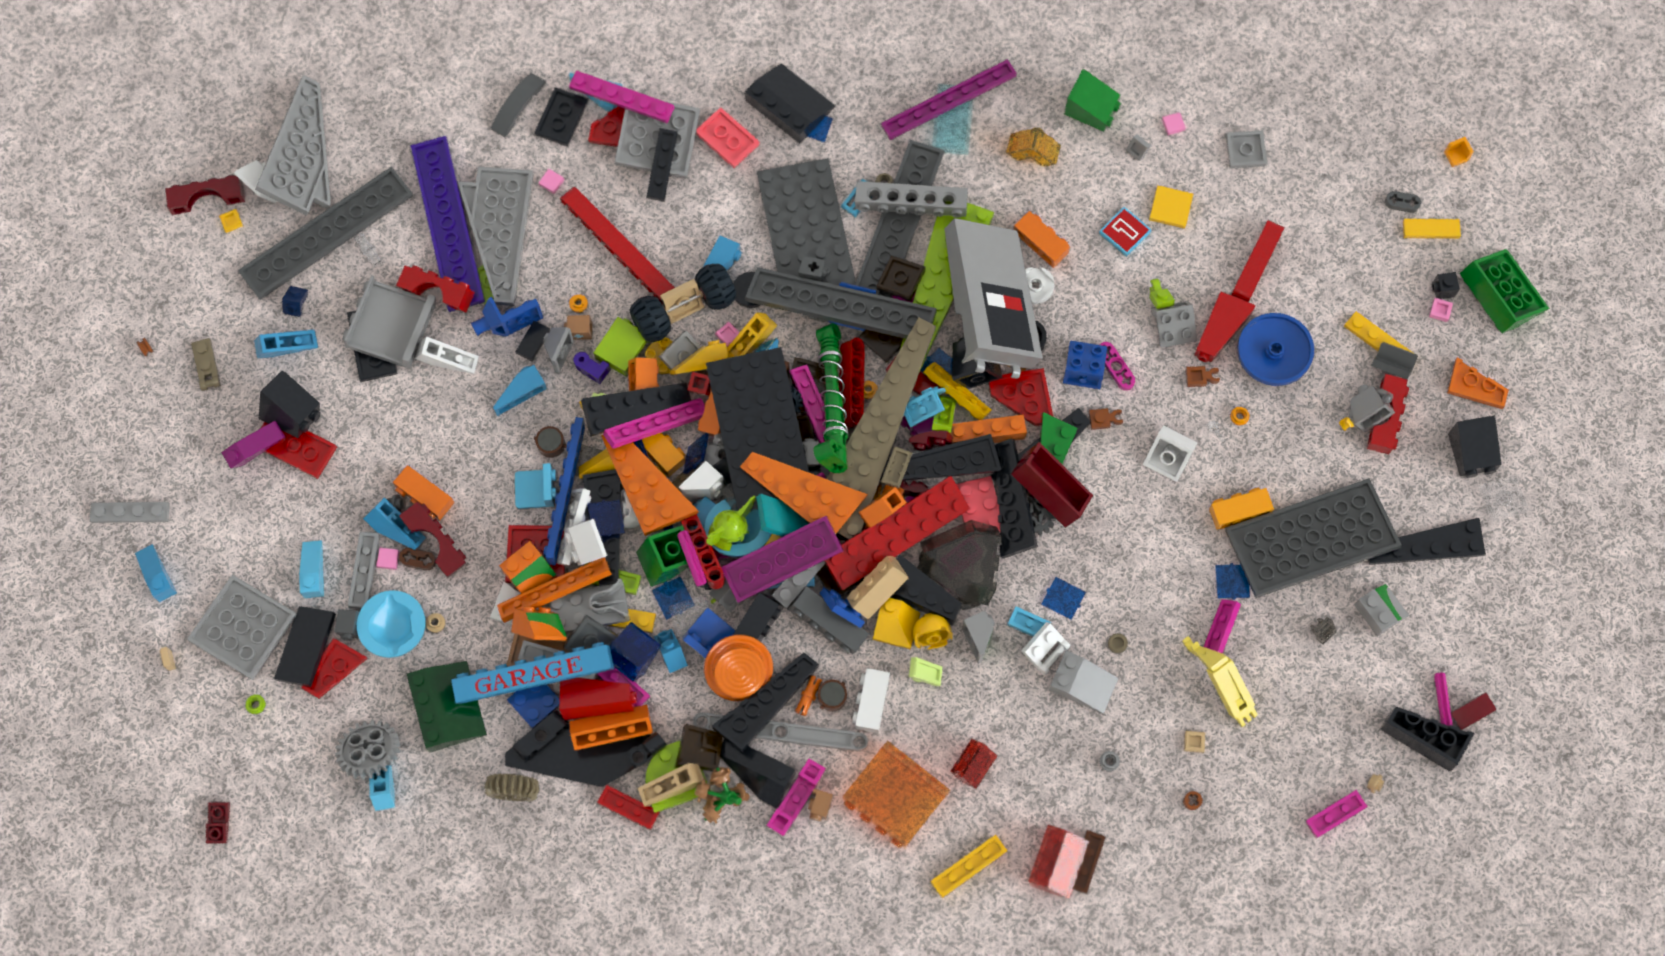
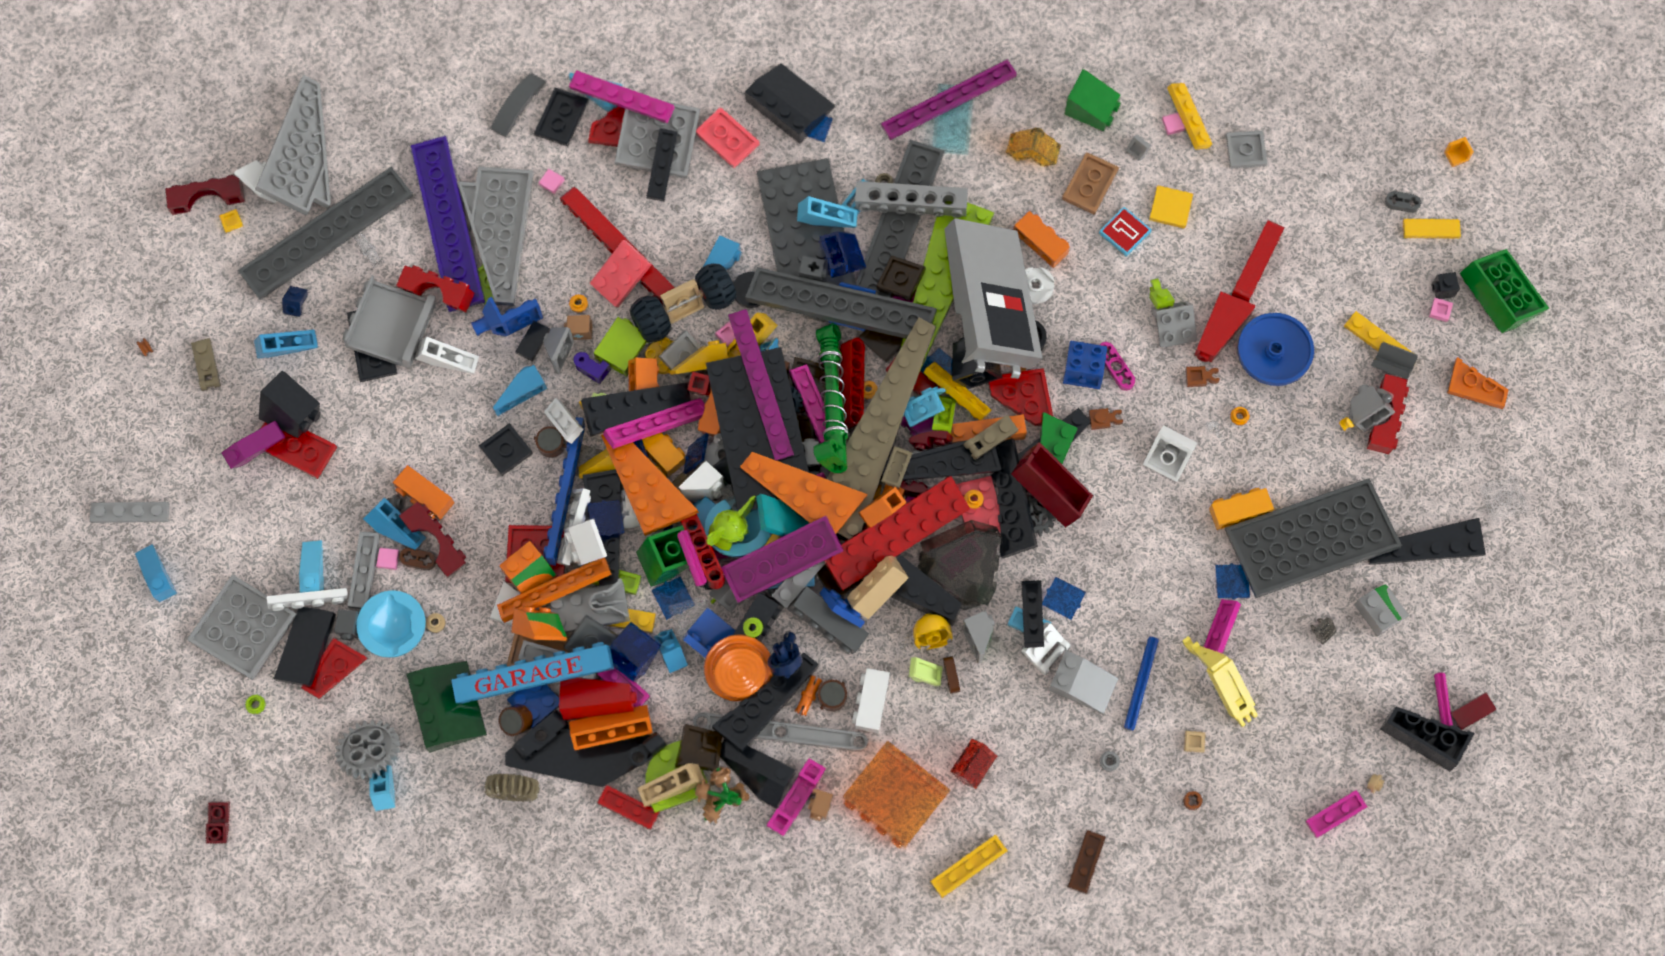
tan tile [159,647,176,671] -> none
medium azure bracket [515,463,557,509] -> none
yellow slope [873,598,920,650] -> none
clear red slope [1028,824,1089,899] -> none
dark tan tile [1108,633,1128,654] -> none
black slope [1448,415,1502,478] -> none
none -> white plate [267,588,348,611]
none -> black plate [479,423,533,476]
none -> piece [499,704,533,736]
none -> white plate [544,398,584,444]
none -> coral plate [590,240,652,307]
none -> magenta plate [728,309,794,461]
none -> lime plate [743,618,763,637]
none -> dark blue pin [768,632,803,679]
none -> medium azure slope [797,196,858,228]
none -> clear blue slope [819,231,866,278]
none -> reddish brown beam [943,656,960,694]
none -> dark tan plate [963,415,1018,460]
none -> light orange plate [964,490,984,509]
none -> black tile [1022,580,1044,648]
none -> medium nougat plate [1062,152,1119,215]
none -> blue axle [1124,637,1159,731]
none -> yellow plate [1167,83,1213,150]

